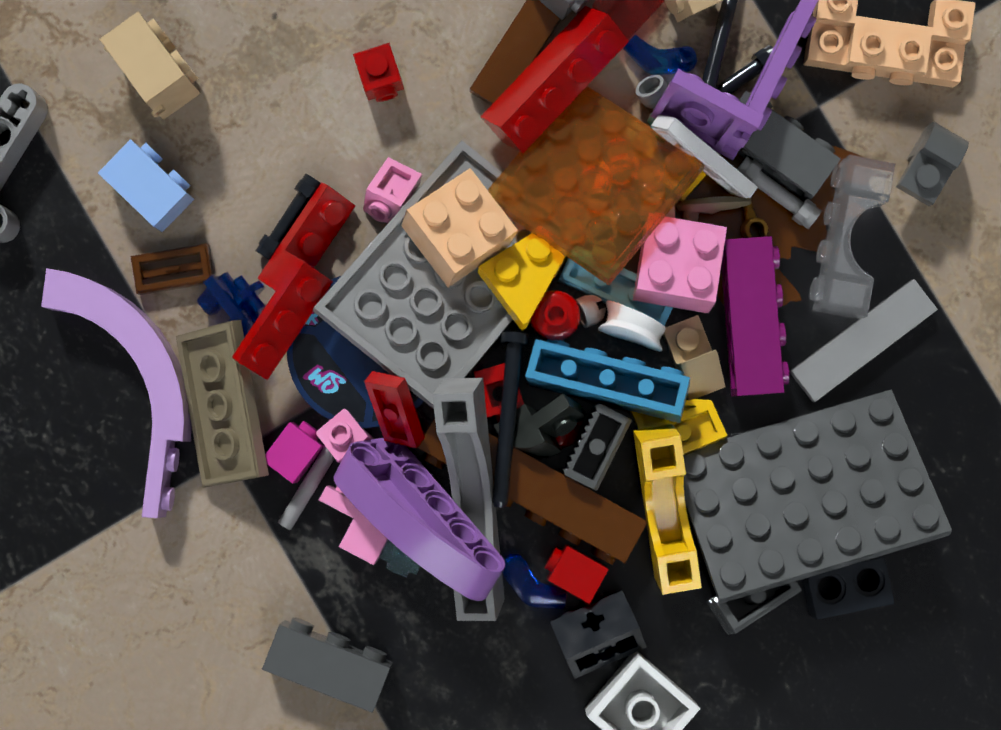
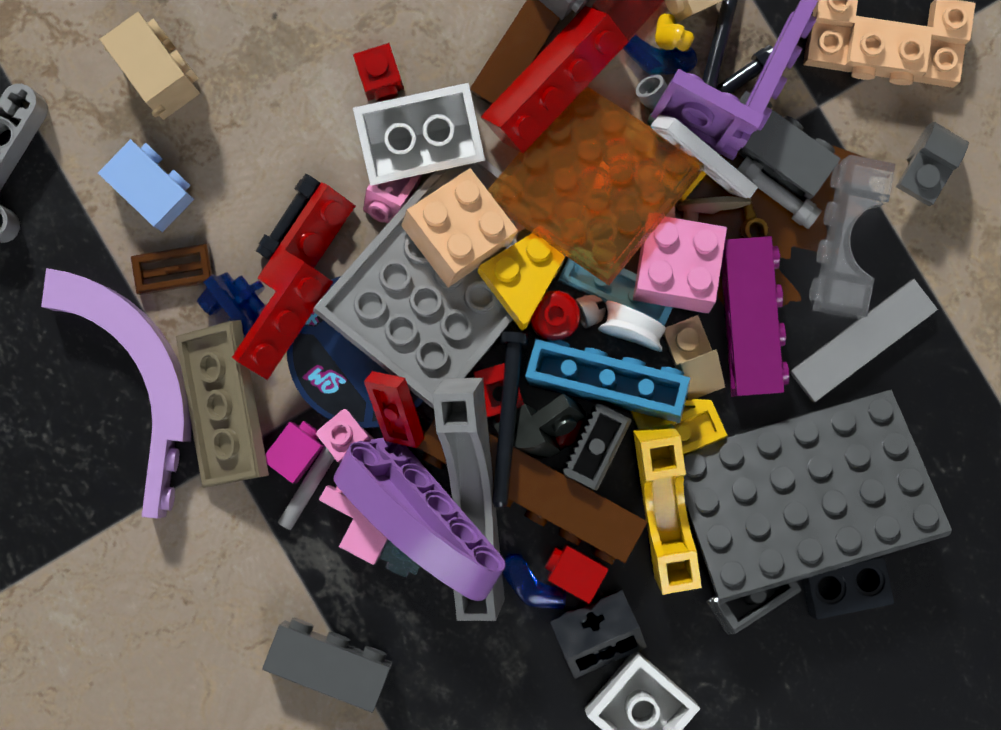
none -> white slope [353,83,485,186]
none -> yellow arm [655,14,694,52]

